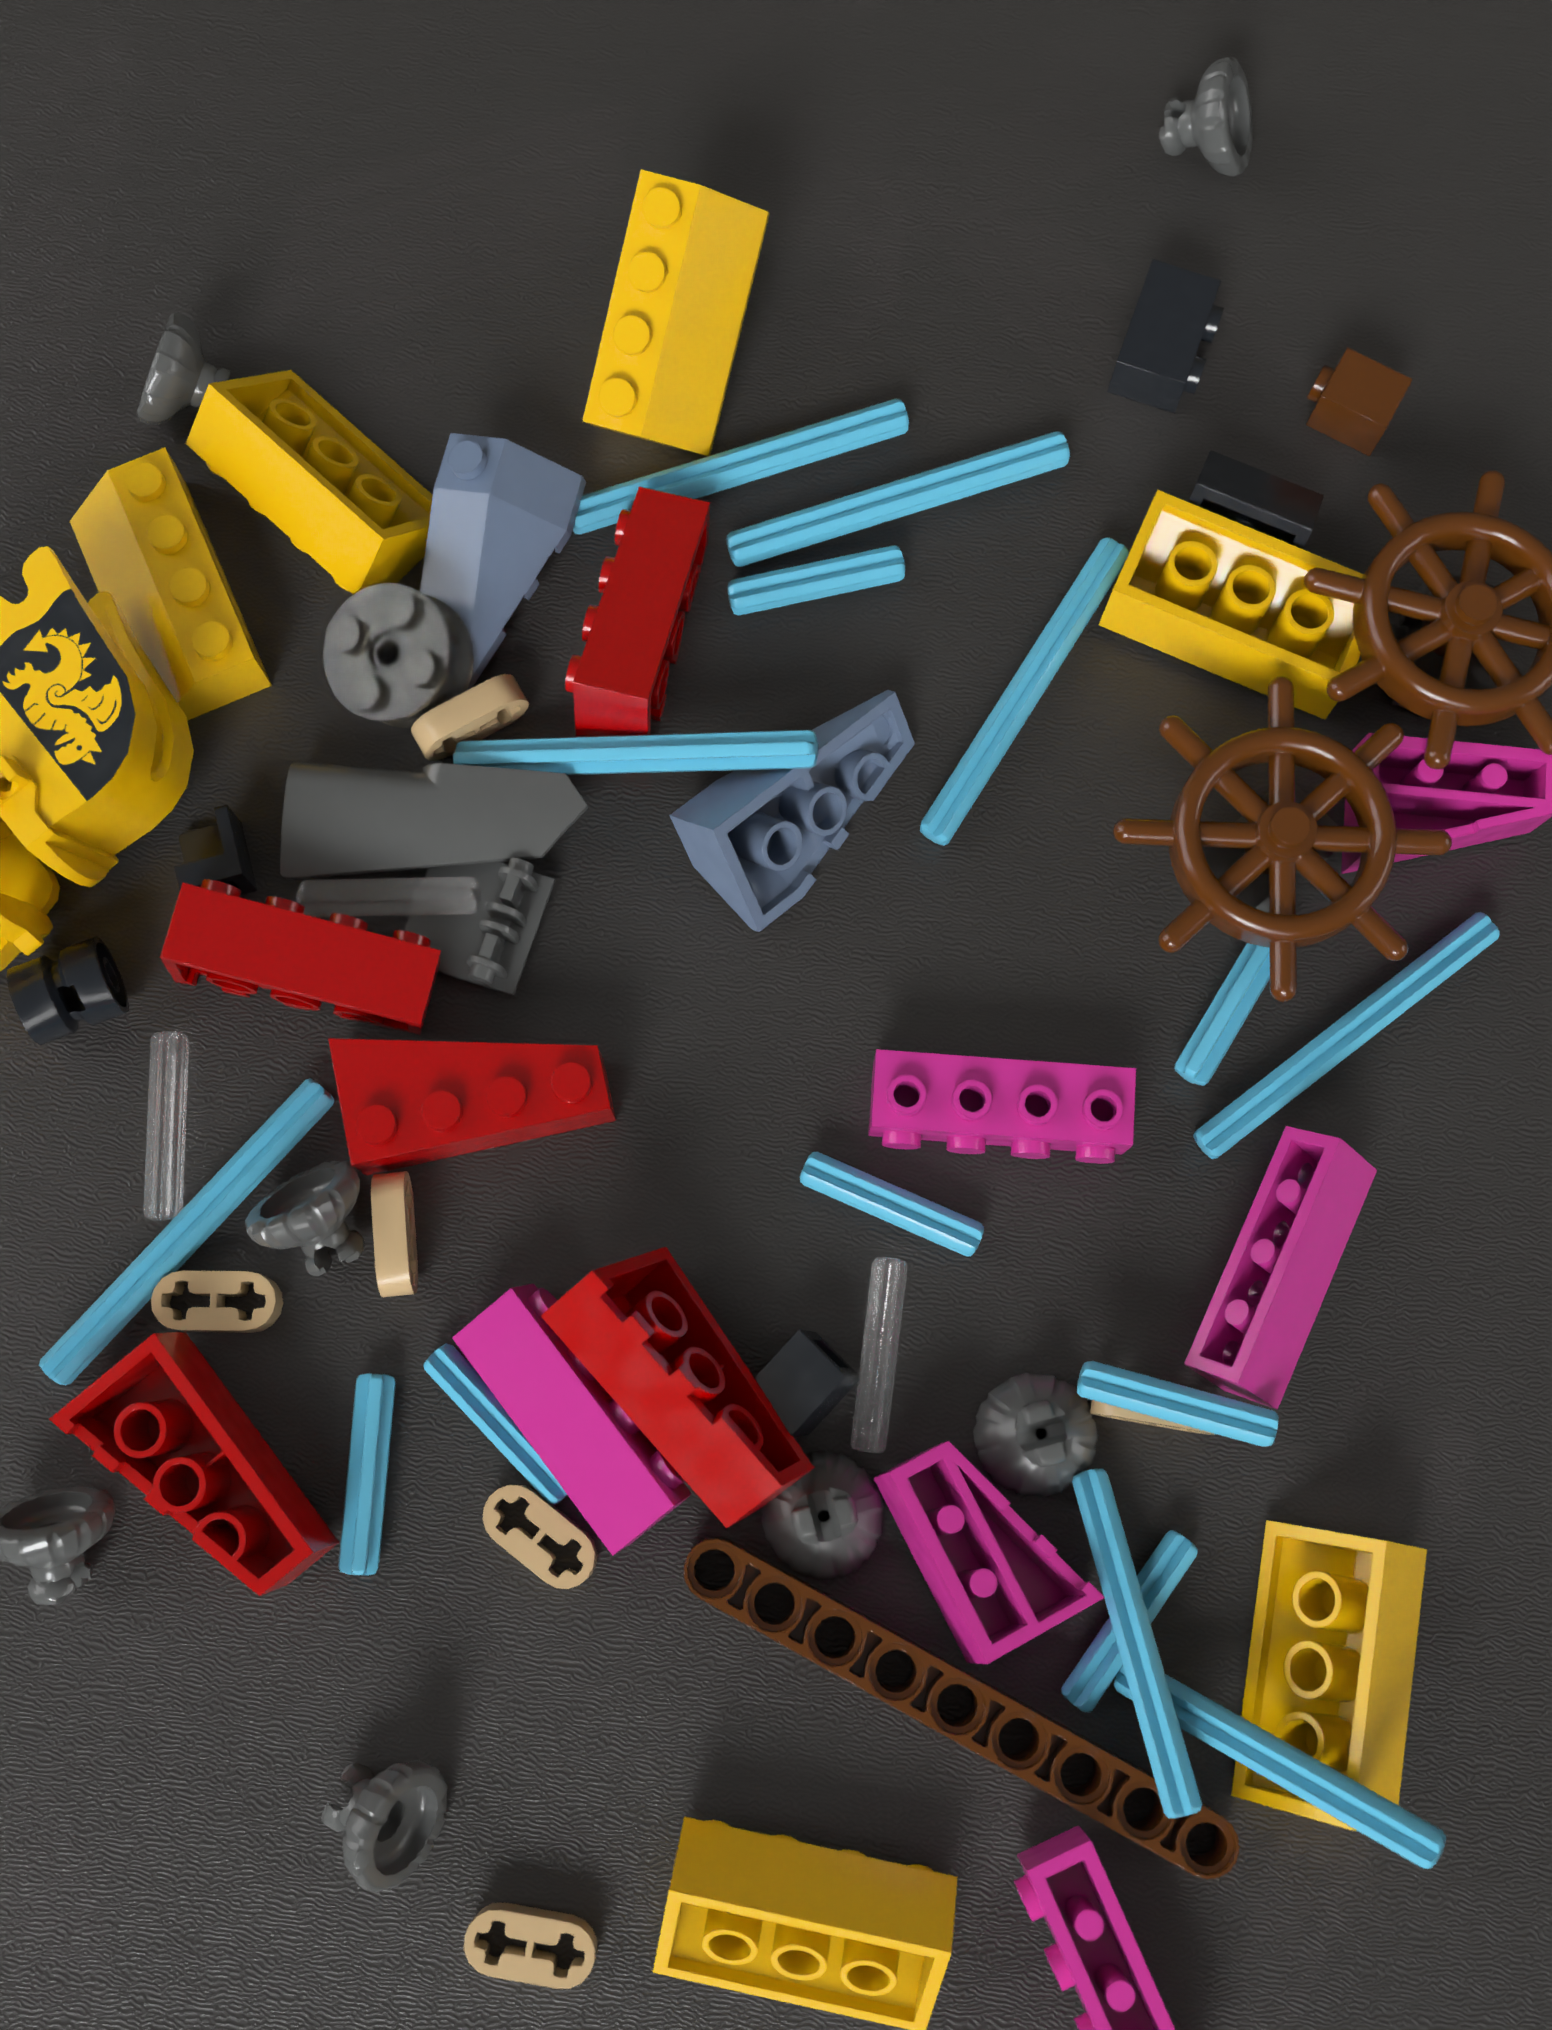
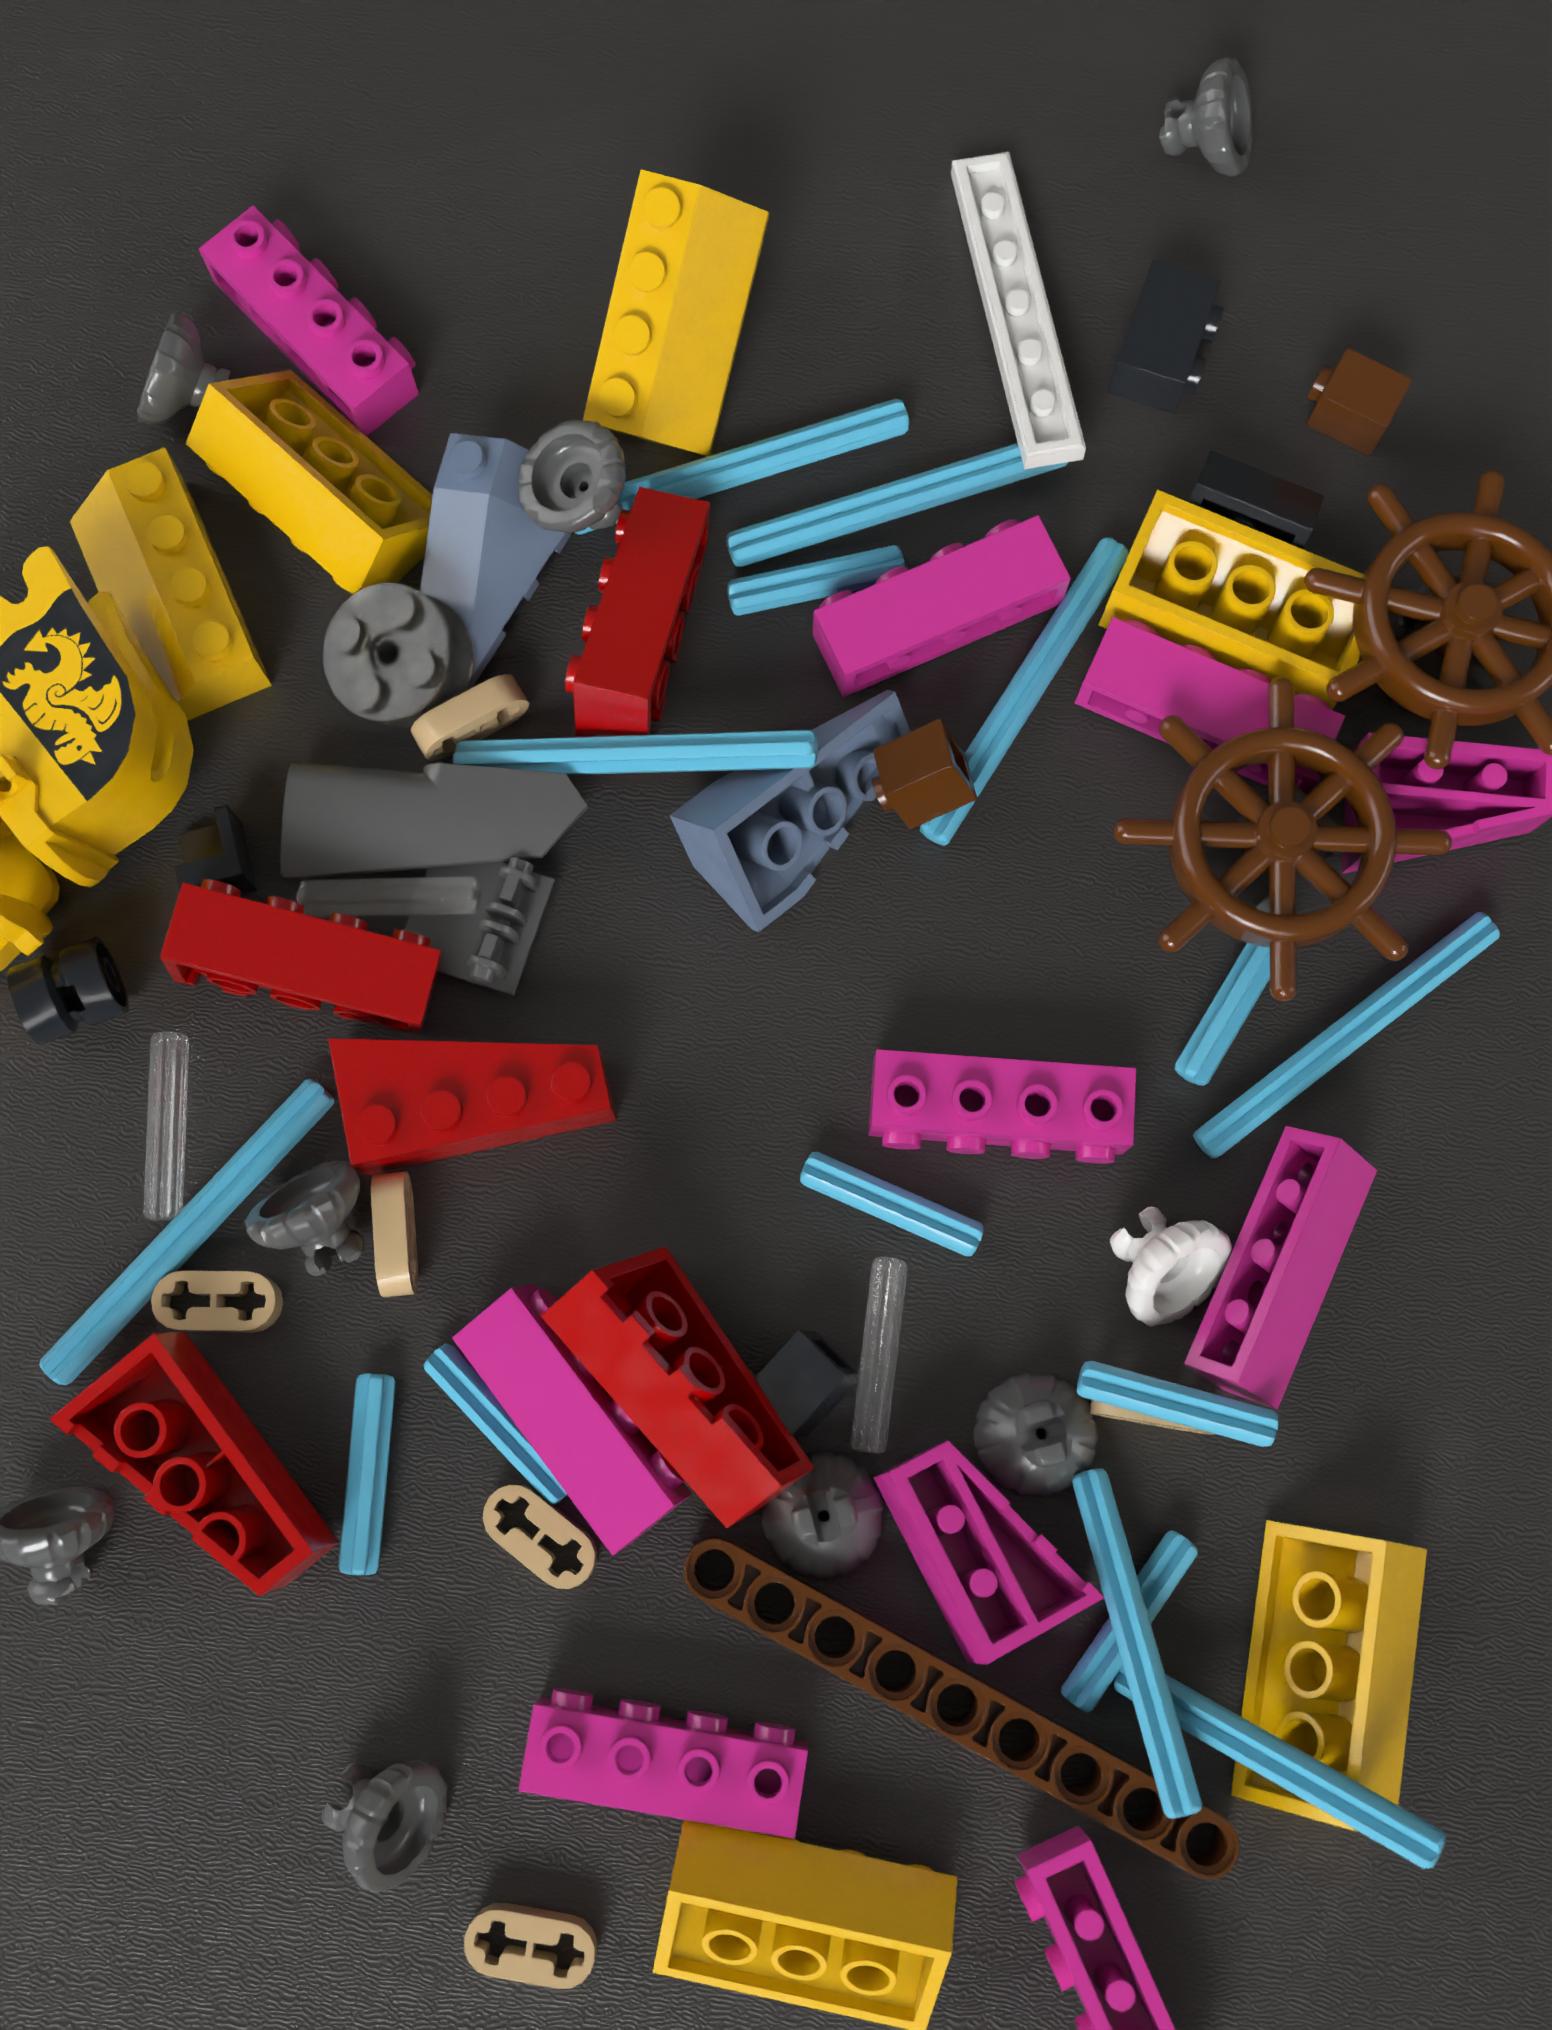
none -> dark pink brick [199,205,419,437]
none -> dark grey hair [518,419,626,533]
none -> dark pink brick [518,1688,808,1838]
none -> dark pink brick [812,516,1071,697]
none -> reddish brown brick [872,718,978,830]
none -> white tile [951,152,1086,469]
none -> dark pink brick [1075,617,1345,795]
none -> white hair [1110,1207,1232,1327]

